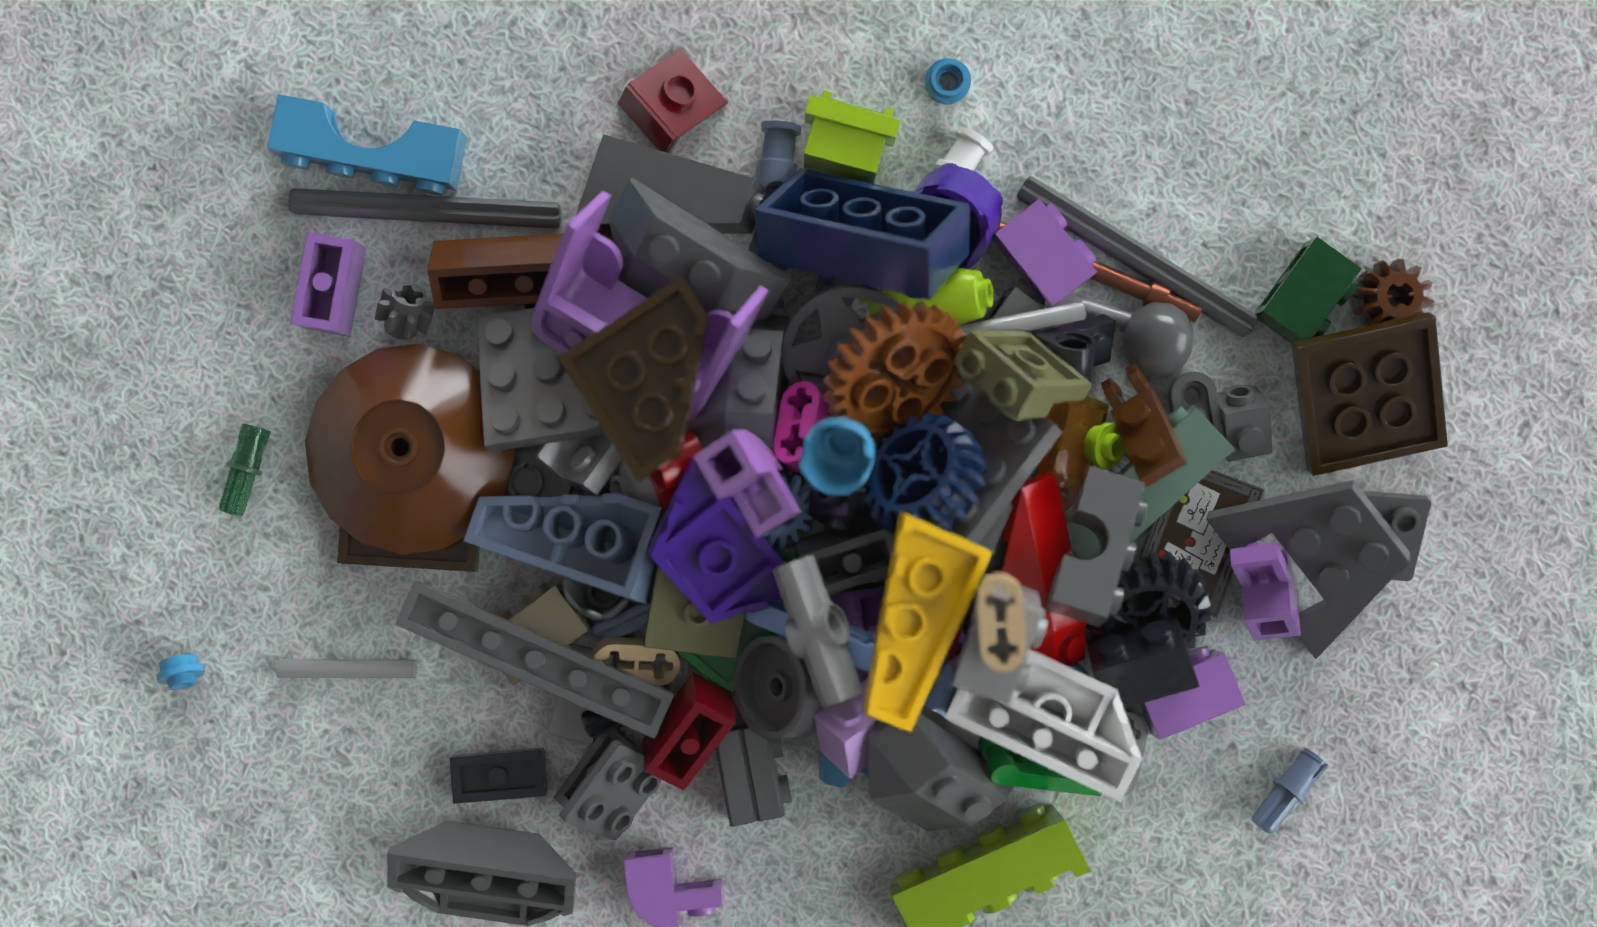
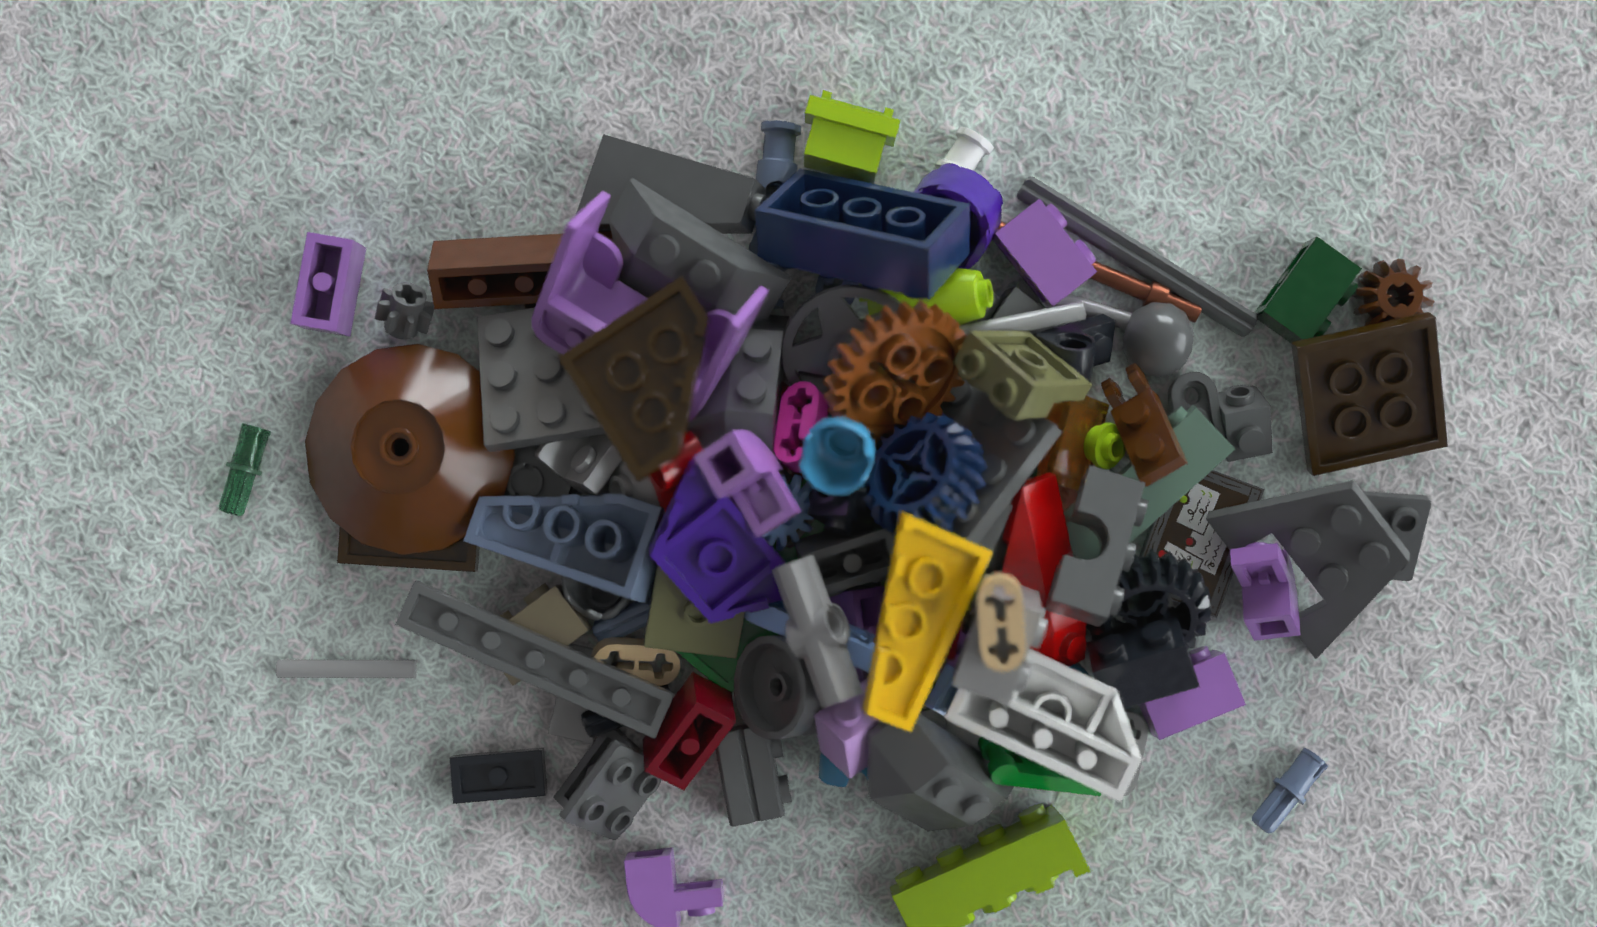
dark azure plate [156,654,205,690] -> none
dark azure arch [267,94,467,195] -> none
dark grey axle [288,188,561,228] -> none
dark grey wedge [387,821,577,926] -> none
dark red piece [618,48,728,153] -> none
dark azure plate [925,58,971,105] -> none

